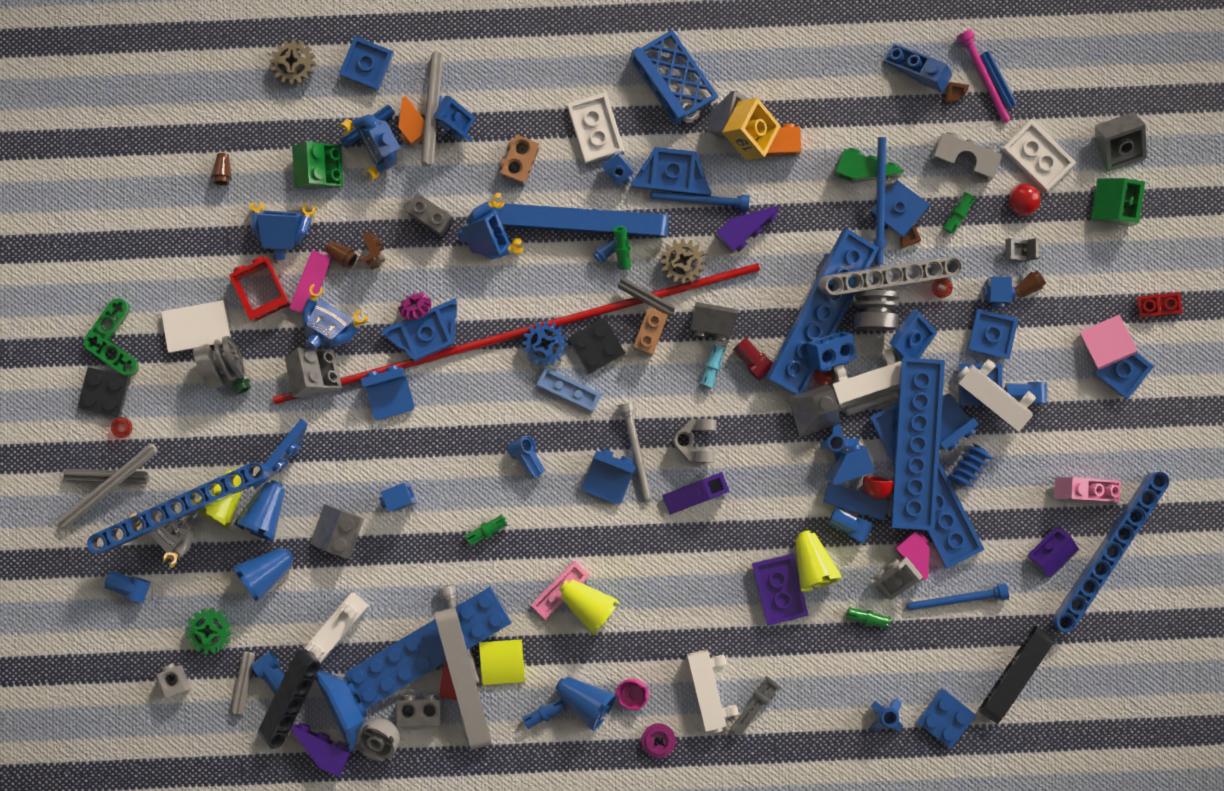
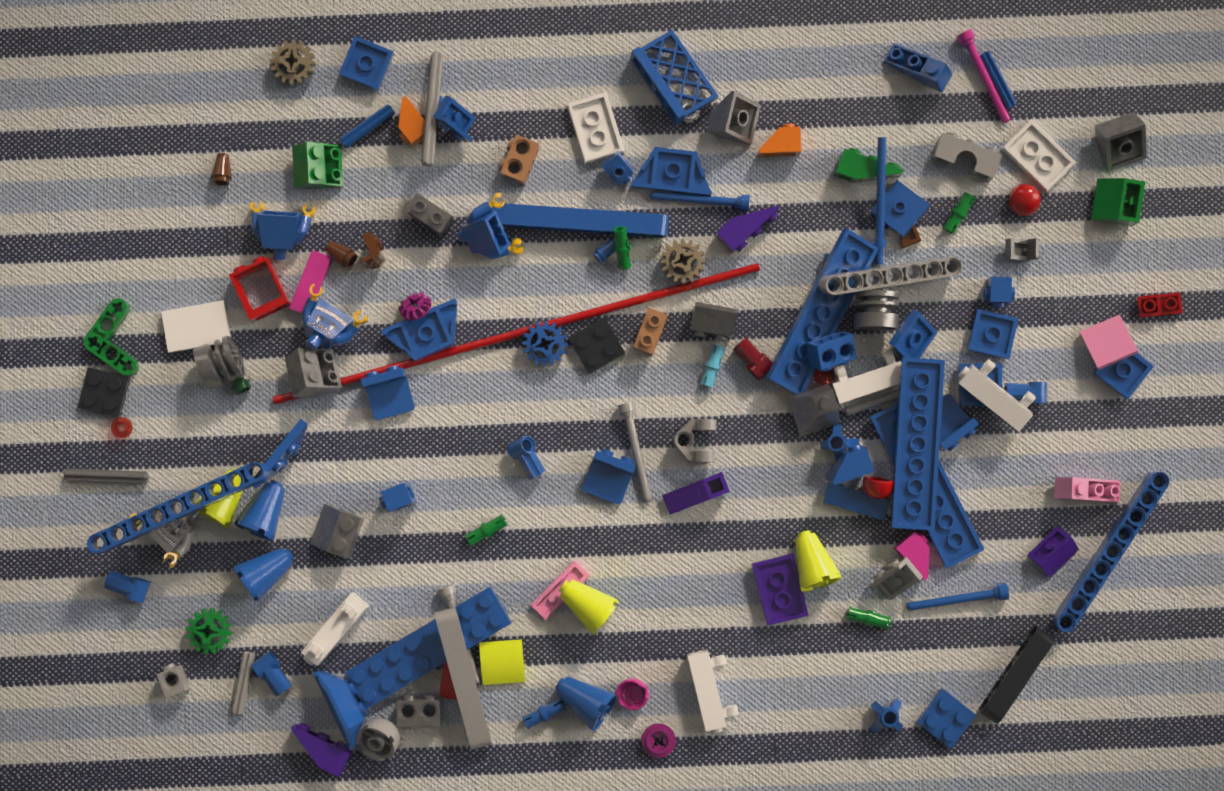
light grey axle [58,443,158,529] -> none
black beam [258,649,321,749] -> none
blue torso [338,115,400,182] -> none
medium blue tile [536,367,602,413] -> none
dark grey axle [618,278,675,316] -> none
yellow brick [722,97,780,161] -> none
dark grey pin [730,675,781,736] -> none
blue piece [827,508,873,544] -> none
clear red plate [932,278,953,298] -> none
reddish brown tile [944,82,969,104] -> none
blue piece [948,443,993,490] -> none
reddish brown cone [1015,270,1047,299] -> none

